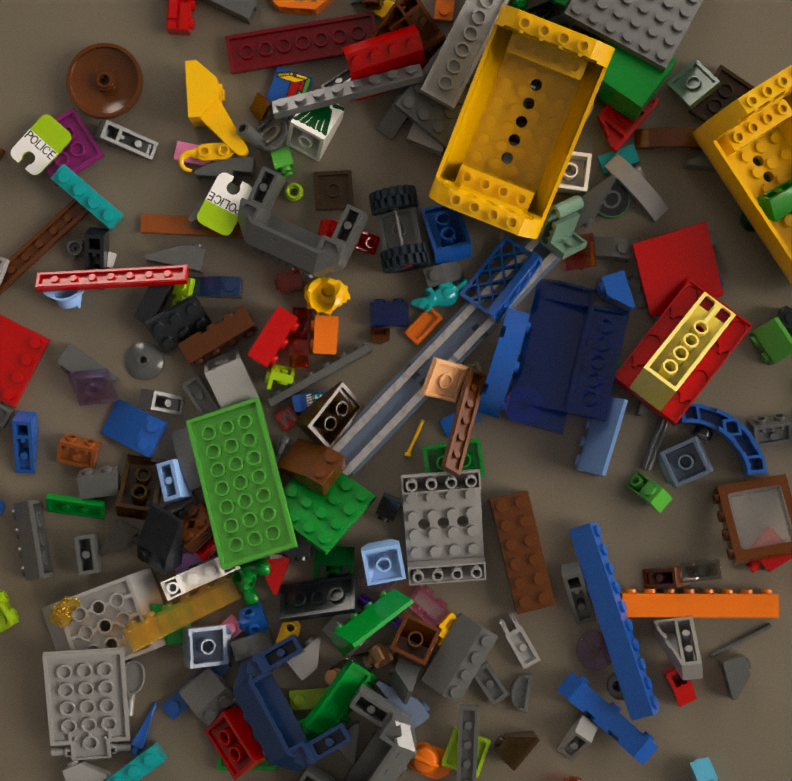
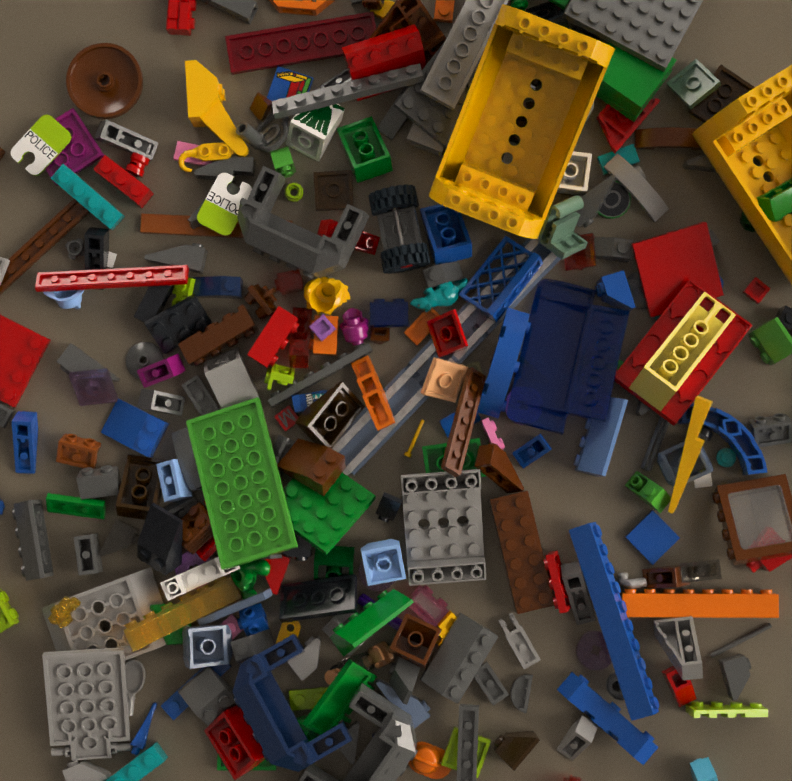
none -> red brick [93,155,154,209]
none -> red wheel [125,152,150,178]
none -> magenta slope [137,354,186,388]
none -> sand blue tile [197,588,273,626]
none -> reddish brown hips [244,284,277,319]
none -> medium lavender tile [309,314,336,342]
none -> green slope [336,116,393,183]
none -> magenta head [339,308,369,346]
none -> orange slope [351,355,395,431]
none -> red slope [426,309,468,358]
none -> reddish brown slope [475,443,524,493]
none -> bright pink plate [480,417,505,450]
none -> blue slope [512,433,552,469]
none -> red plate [544,550,571,614]
none -> light grey arm [617,572,647,589]
none -> blue tile [625,510,680,565]
none -> yellow slope [668,396,713,514]
none -> lime wing [685,701,768,718]
none -> white sticker [694,473,712,488]
none -> teal plate [716,448,736,467]
none -> red plate [742,277,771,304]

